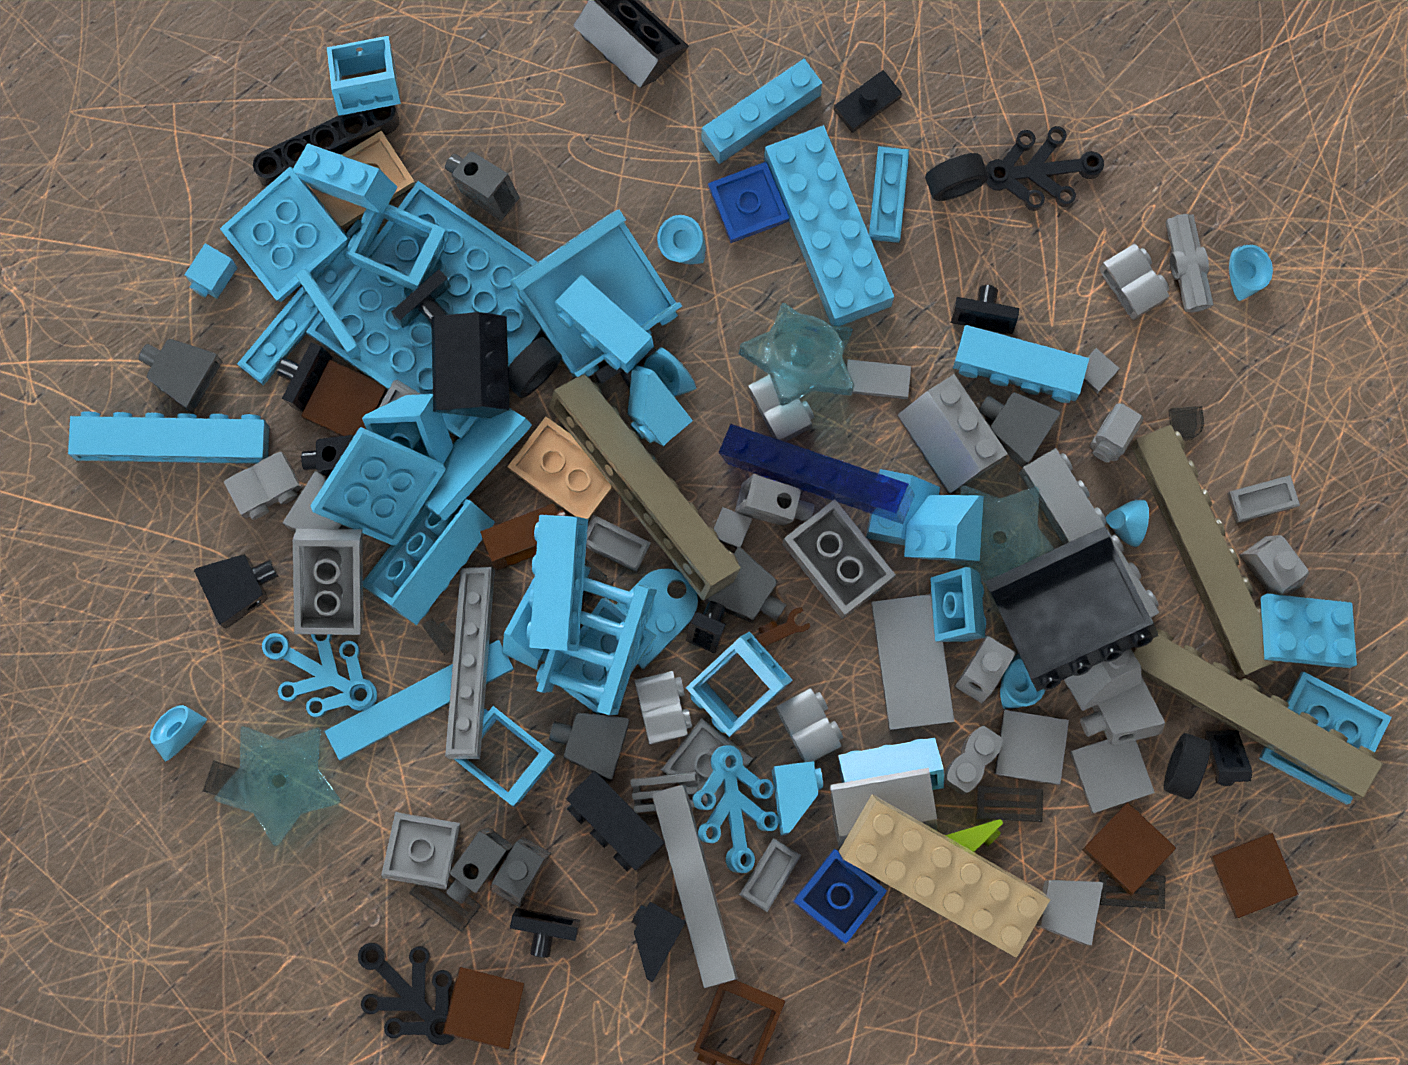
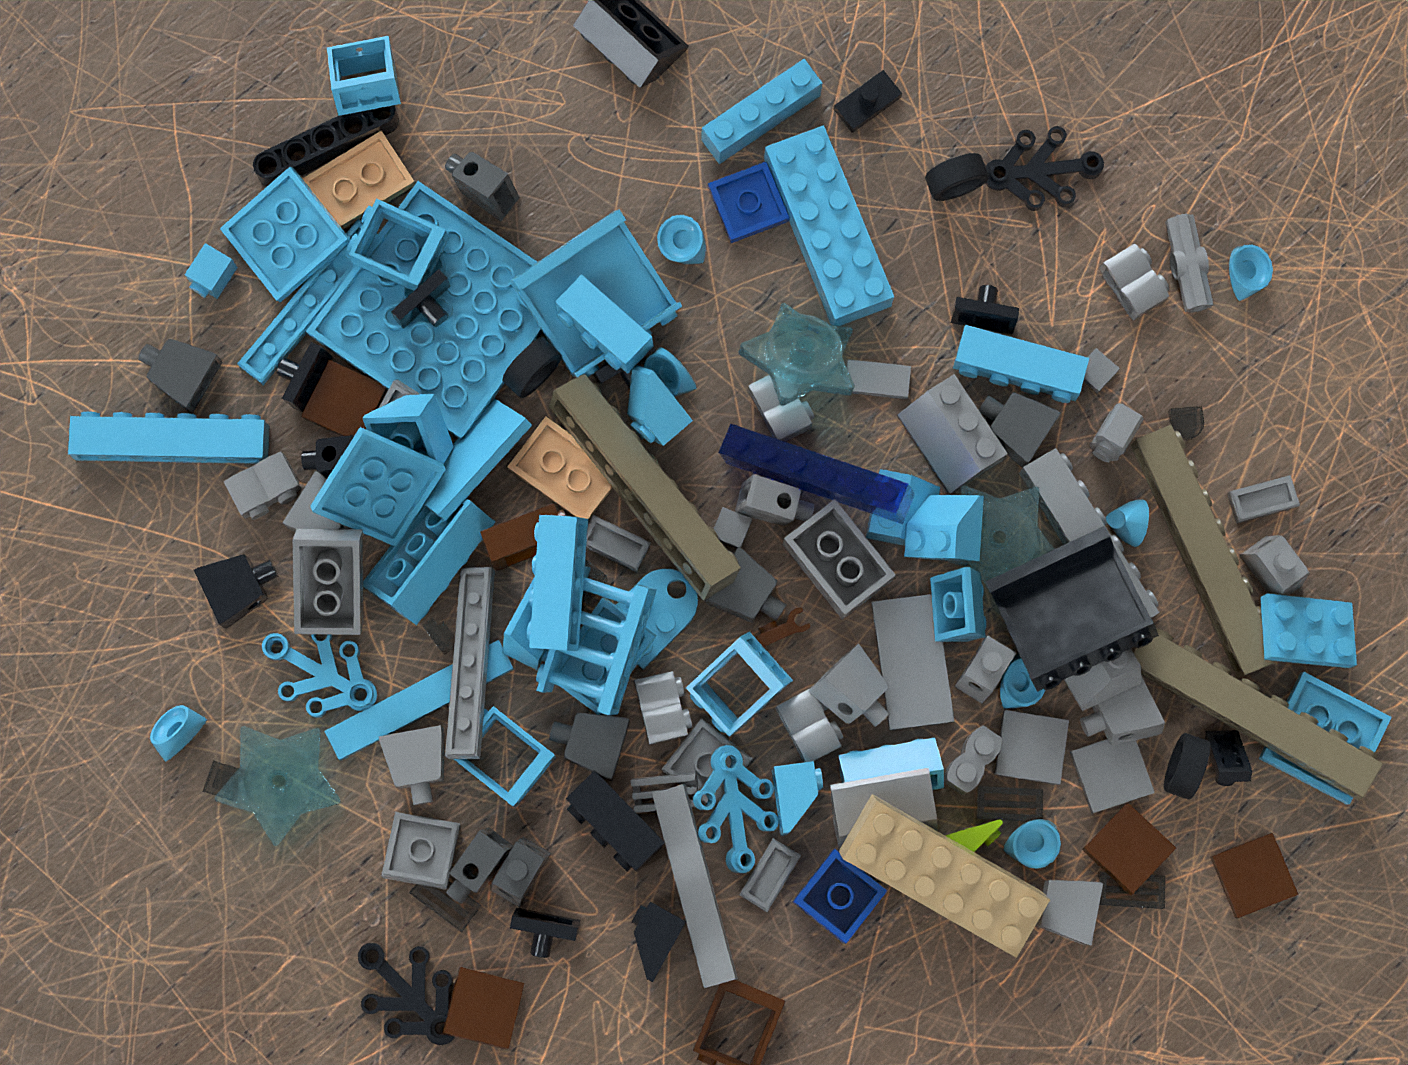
medium azure brick [292,143,397,214] -> none
medium azure tile [295,268,361,360] -> none
black slope [431,312,509,419] -> none
black tile [686,601,726,654] -> none
medium azure tile [869,146,909,243] -> none
none -> light grey torso [379,725,445,805]
none -> light grey torso [808,644,889,727]
none -> medium azure piece [1003,819,1061,869]

